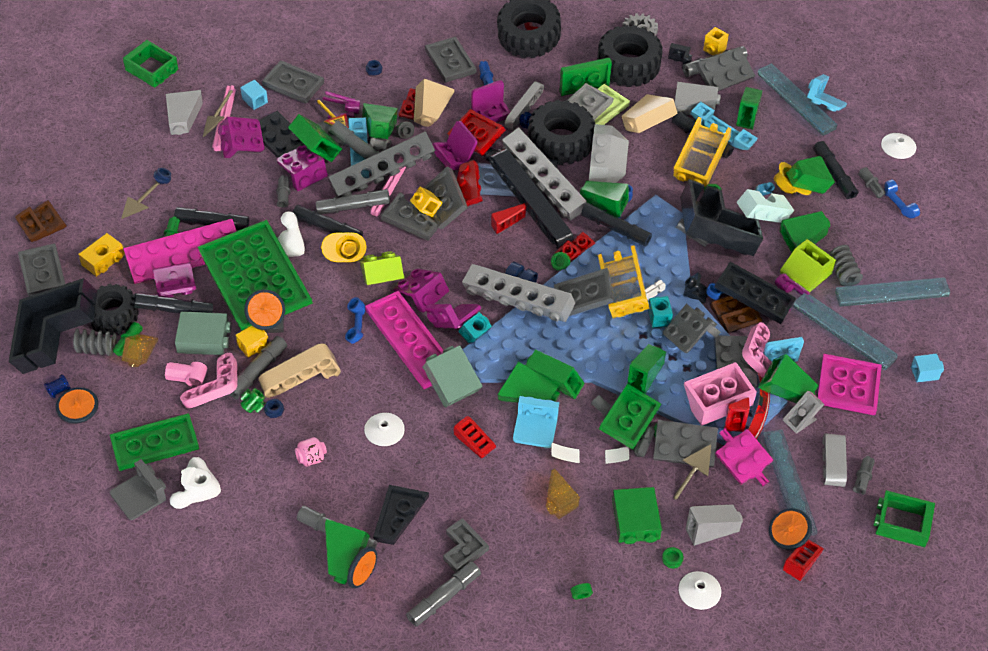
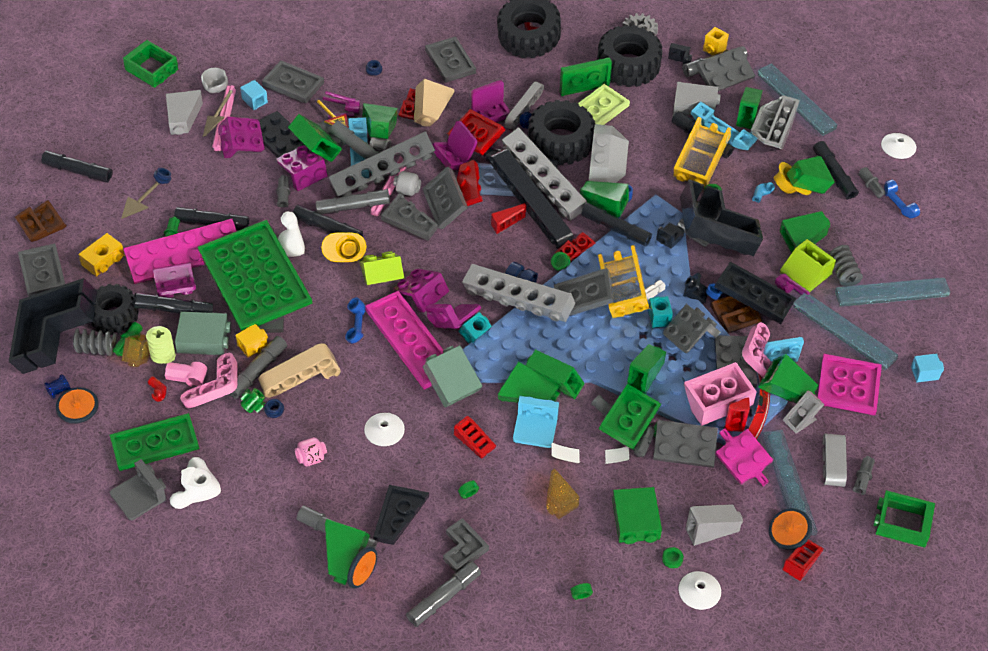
orange wheel [244,289,285,330] -> none
dark grey plate [396,121,414,139] -> none
yellow brick [410,186,442,217] -> none
blue axle [479,61,493,86] -> none
light grey tile [568,83,614,120] -> none
tan slope [622,94,677,133] -> none
dark tan piece [674,444,711,500] -> none
light aqua arch [737,189,794,223] -> none
medium azure bracket [807,74,847,112] -> none
none -> black piece [41,150,113,183]
none -> yellowish green piece [146,326,176,364]
none -> red arm [148,376,167,402]
none -> light grey hair [201,68,228,93]
none -> light grey head [393,171,421,196]
none -> green tile [458,480,479,499]
none -> black bracket [656,222,685,249]
none -> light grey wedge [751,95,800,149]

